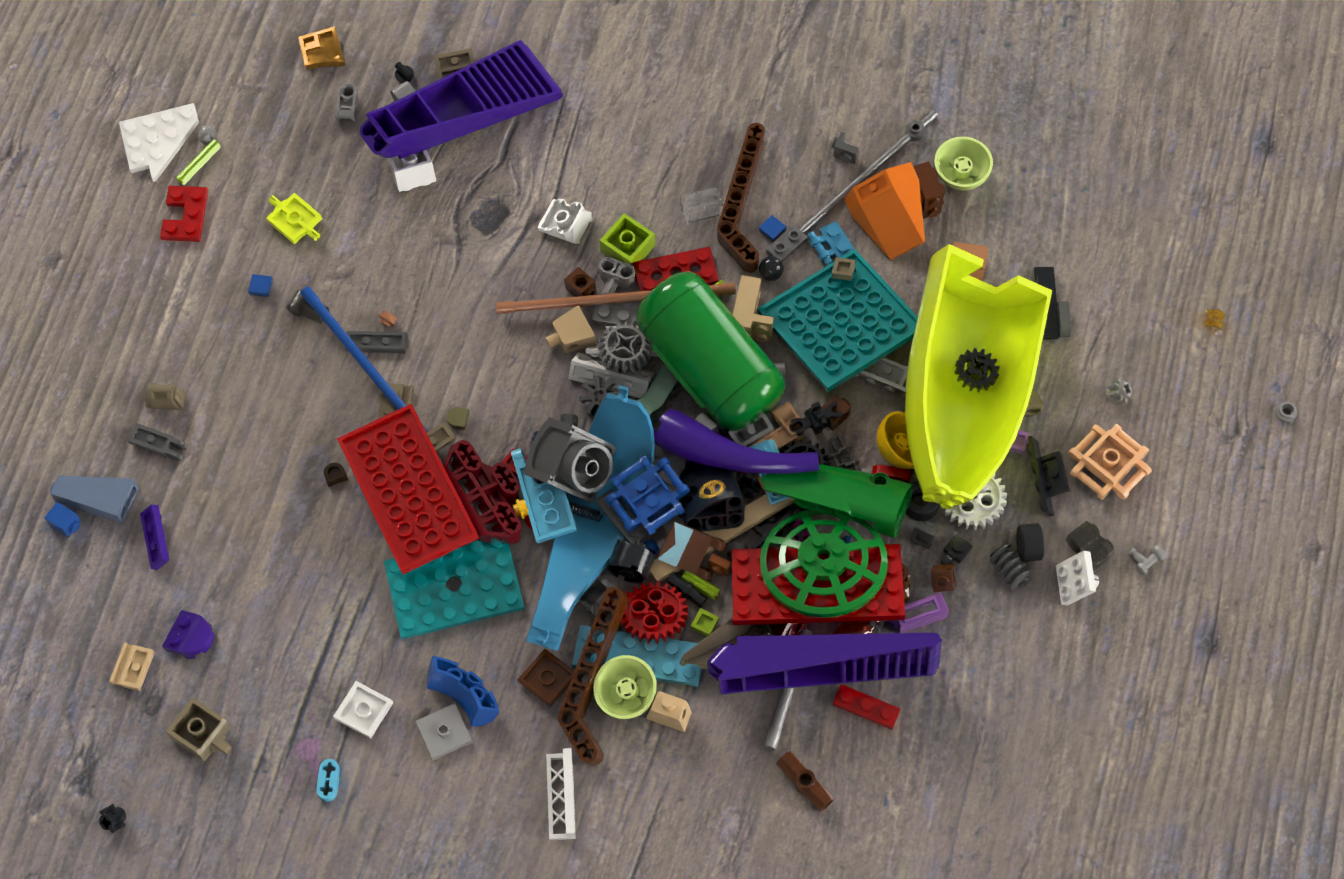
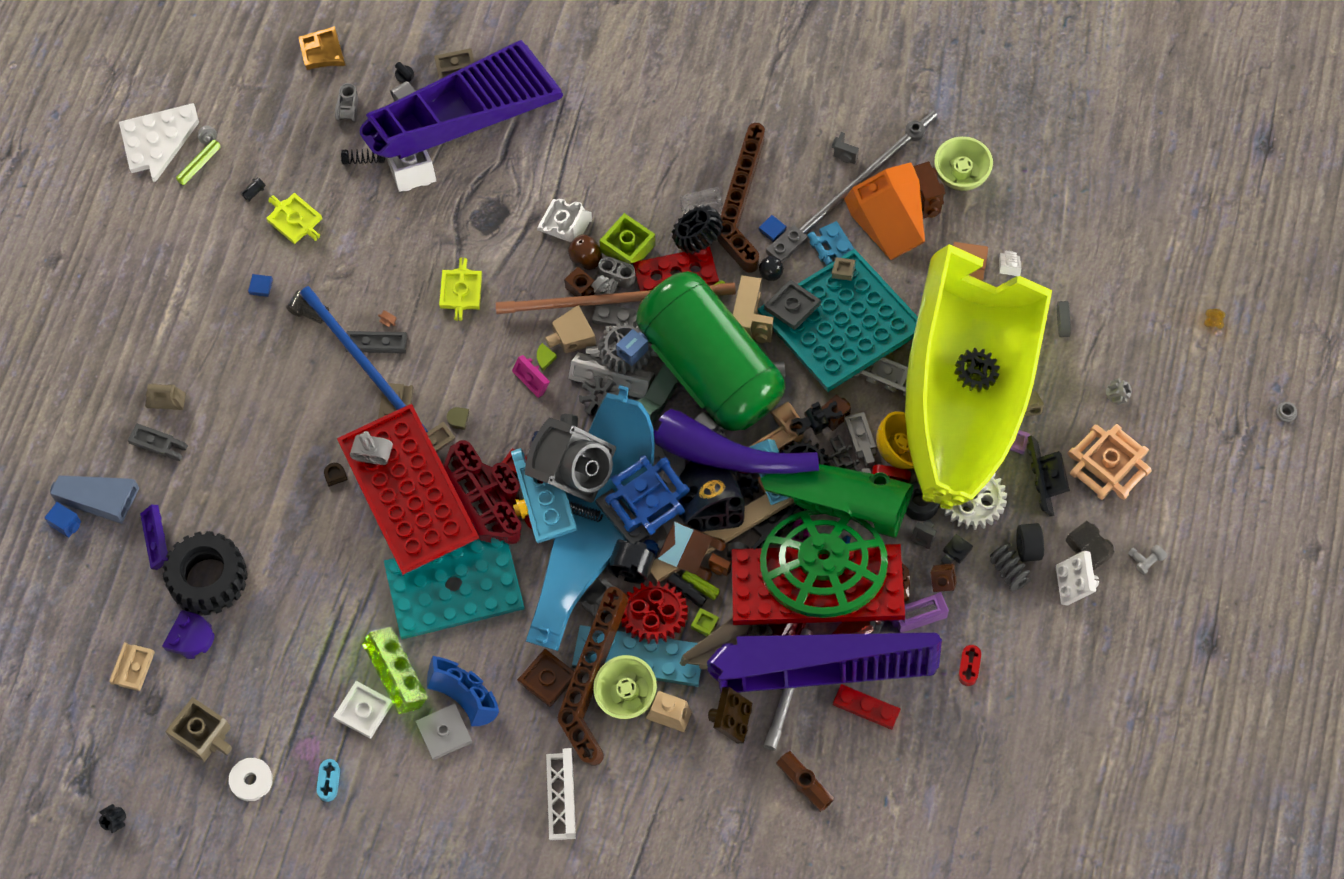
red plate [160,186,208,242] -> none
light grey brick [727,412,774,447] -> none
black bracket [1034,267,1060,340] -> none
none -> black tyre [163,531,248,615]
none -> white tile [229,758,273,801]
none -> black pin [241,177,266,202]
none -> black piece [341,149,385,165]
none -> light grey beam [350,431,393,465]
none -> clear neon green brick [362,627,428,714]
none -> neon yellow plate [439,258,482,321]
none -> dark pink plate [512,355,550,398]
none -> lime tile [537,343,557,371]
none -> reddish brown helmet [568,234,602,270]
none -> light grey plate [592,275,610,294]
none -> medium blue brick [616,329,648,366]
none -> black gear [672,205,723,254]
none -> dark brown plate [708,687,753,744]
none -> dark grey plate [764,279,821,330]
none -> light grey hinge [844,412,876,469]
none -> red beam [958,645,981,686]
none -> white plate [999,251,1021,276]

